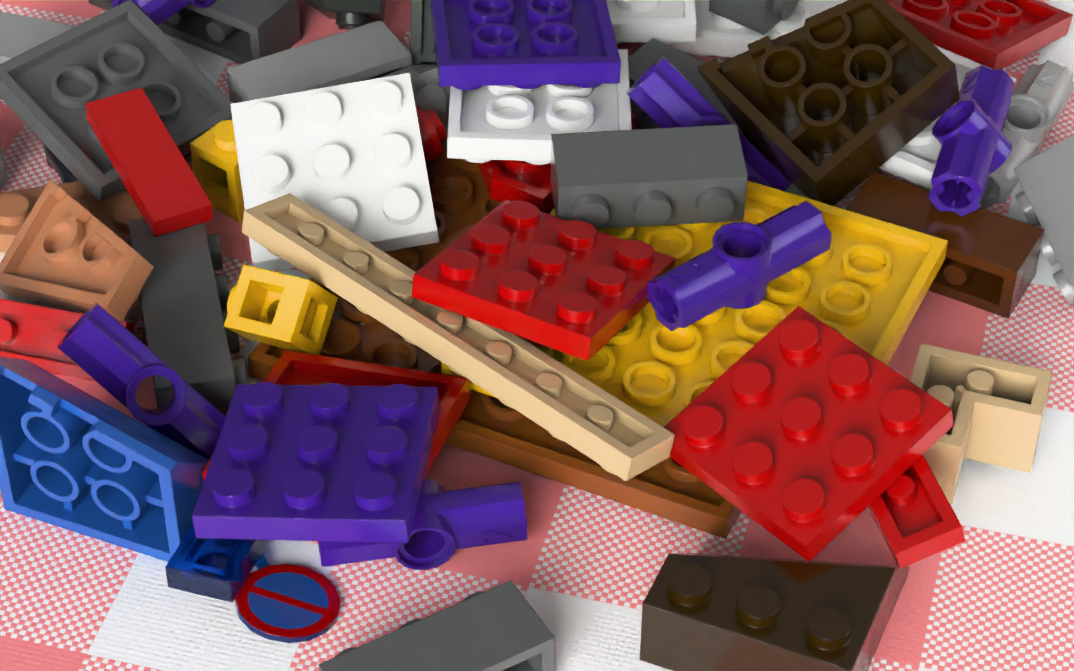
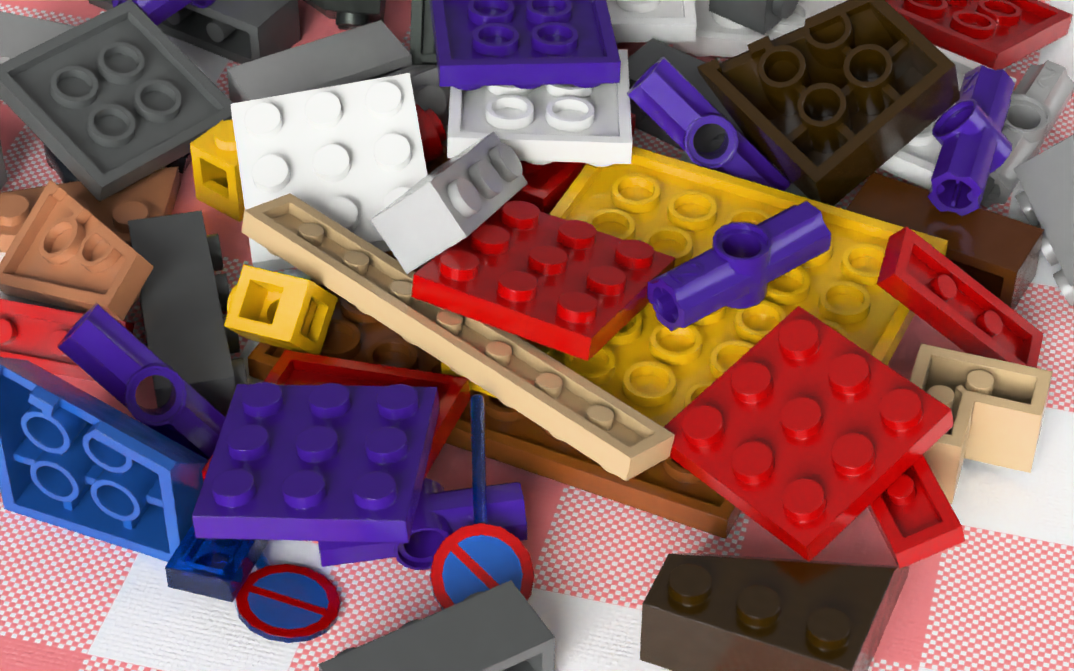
red tile [85,87,212,237] -> none
dark grey brick [550,124,748,229] -> none
none -> light grey brick [371,132,528,274]
none -> piece [429,394,535,610]
none -> red plate [877,226,1044,368]

